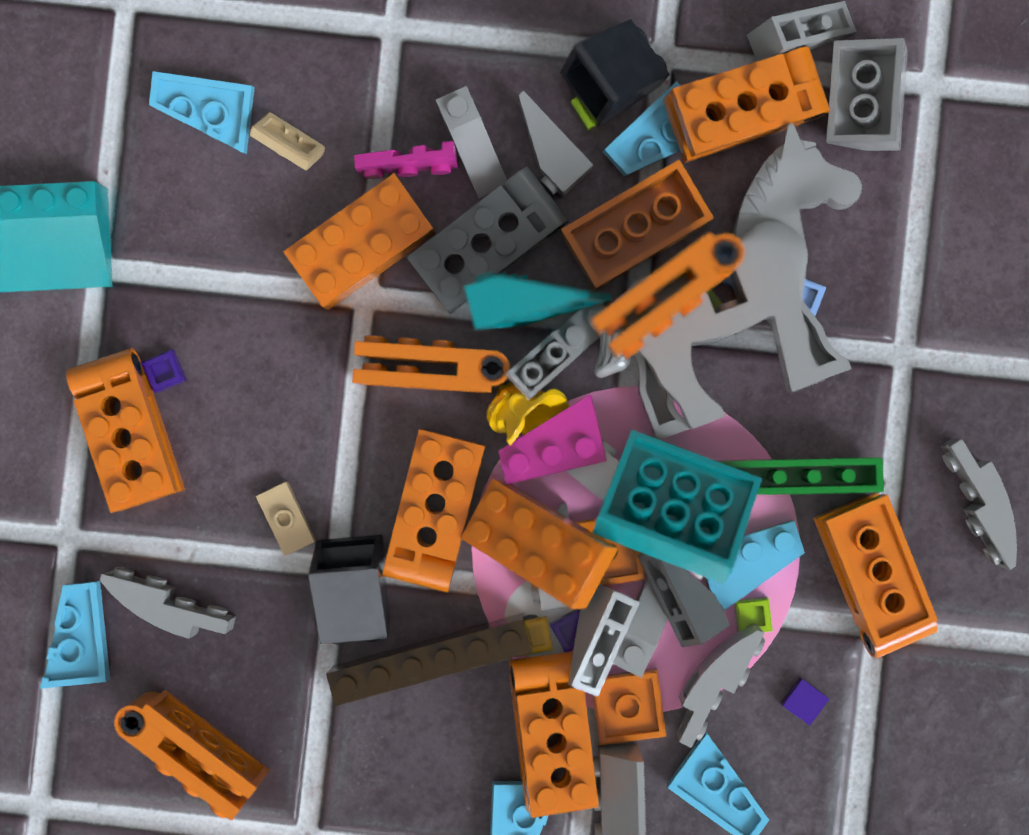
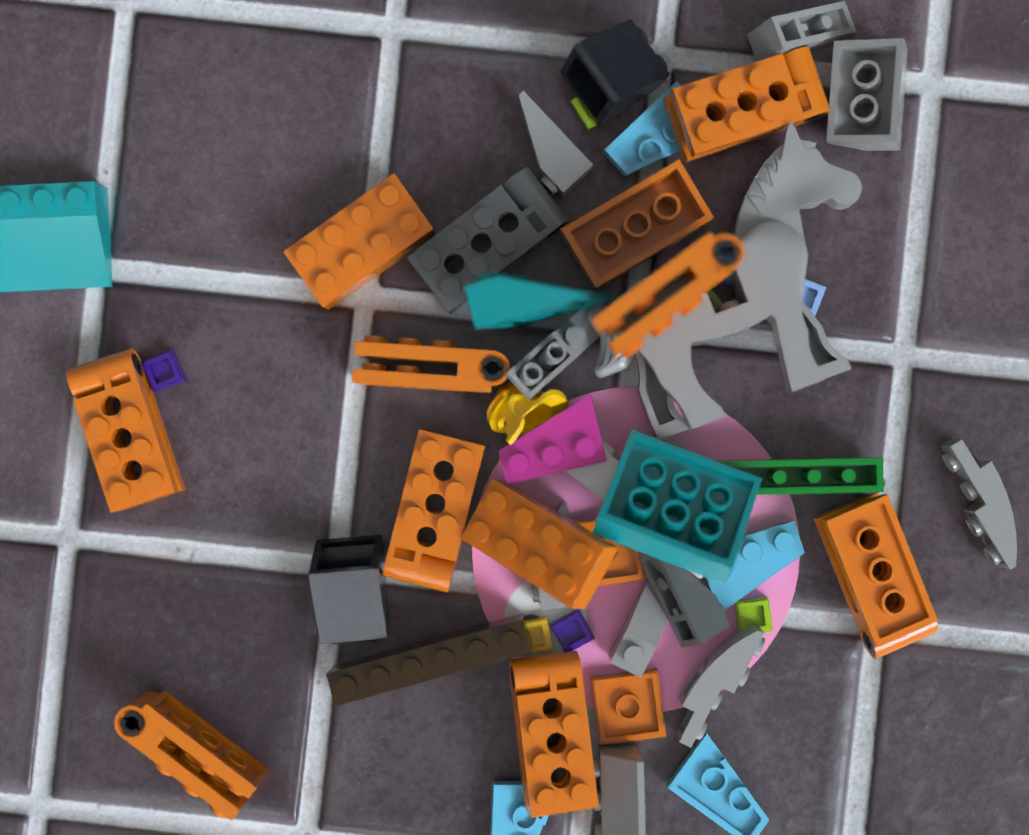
medium azure wing [40,581,110,689] -> none
light grey slope [100,567,236,639] -> none
medium azure wing [149,71,255,154] -> none
tan plate [250,112,325,171] -> none
tan plate [256,481,316,556] -> none
dark pink wing [354,141,458,179] -> none
light grey slope [436,86,507,199] -> none
light grey slope [568,583,640,697] -> none
dark purple tile [781,677,829,726] -> none

